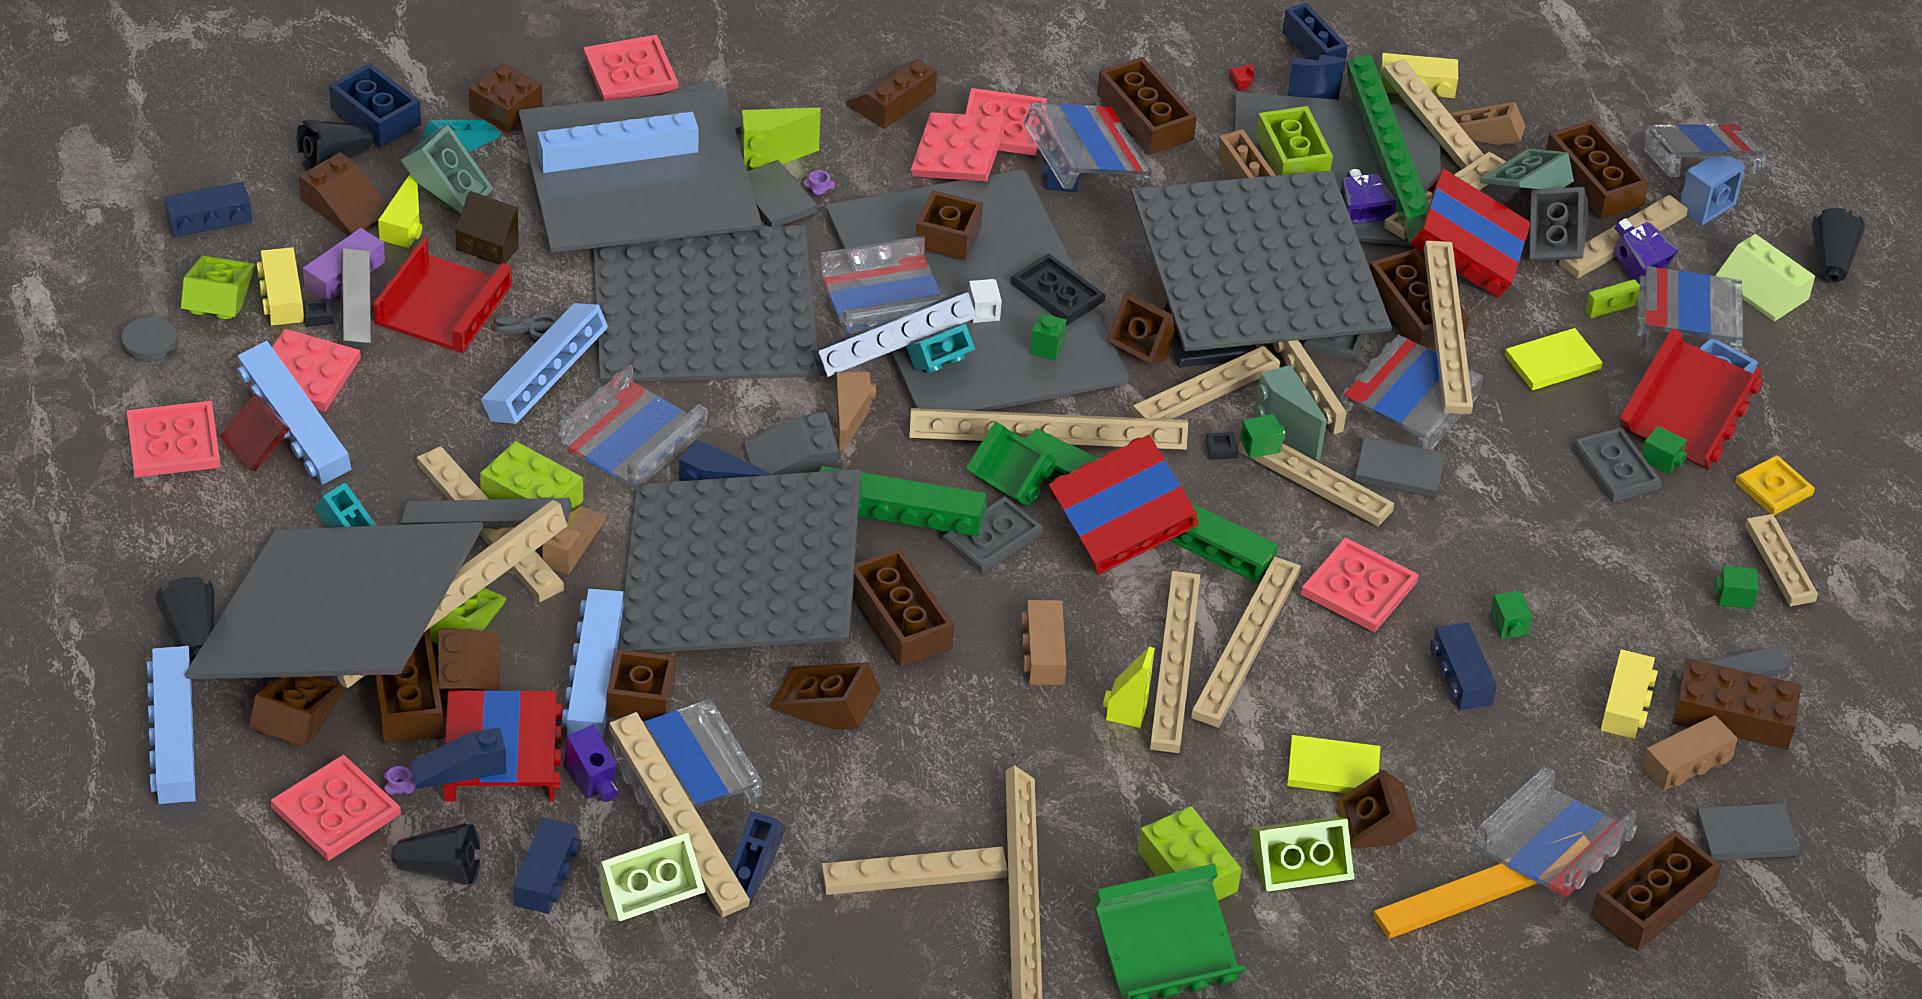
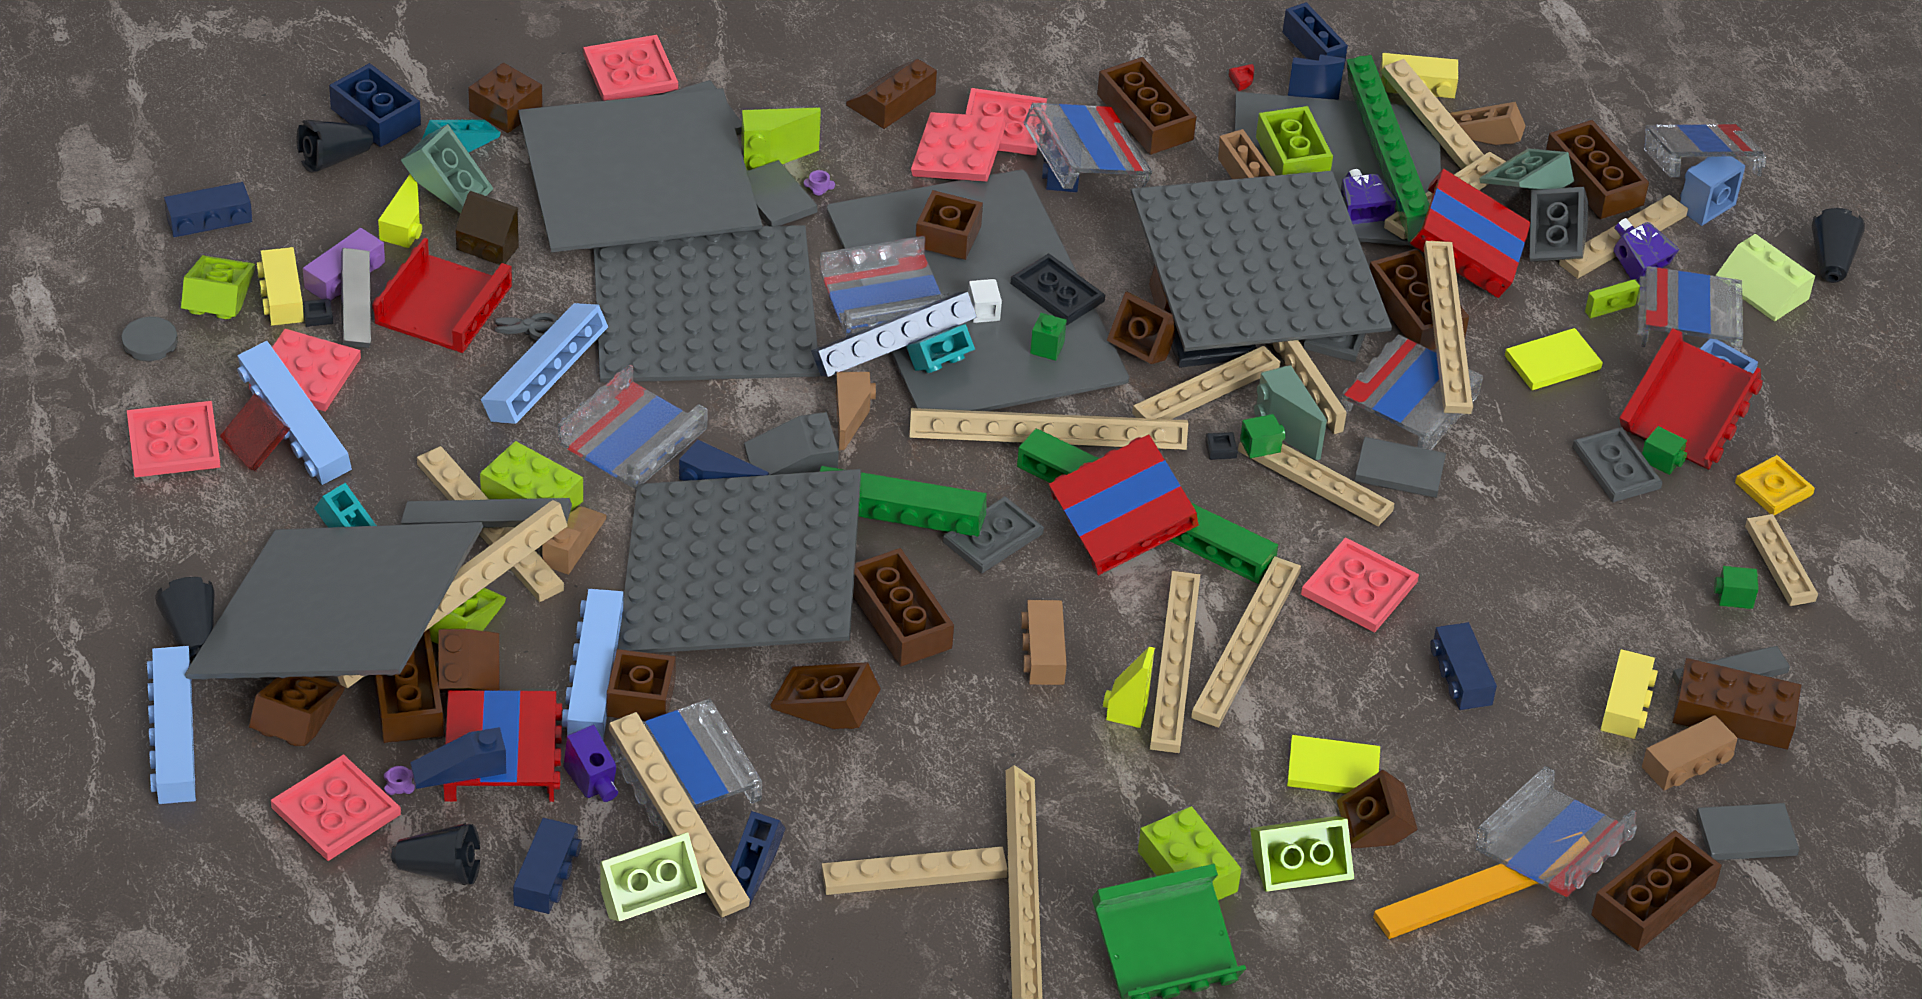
reddish brown slope [299,152,388,236] -> none
light blue brick [538,112,699,173] -> none
green panel [966,421,1057,507] -> none
green brick [1490,591,1532,639] -> none

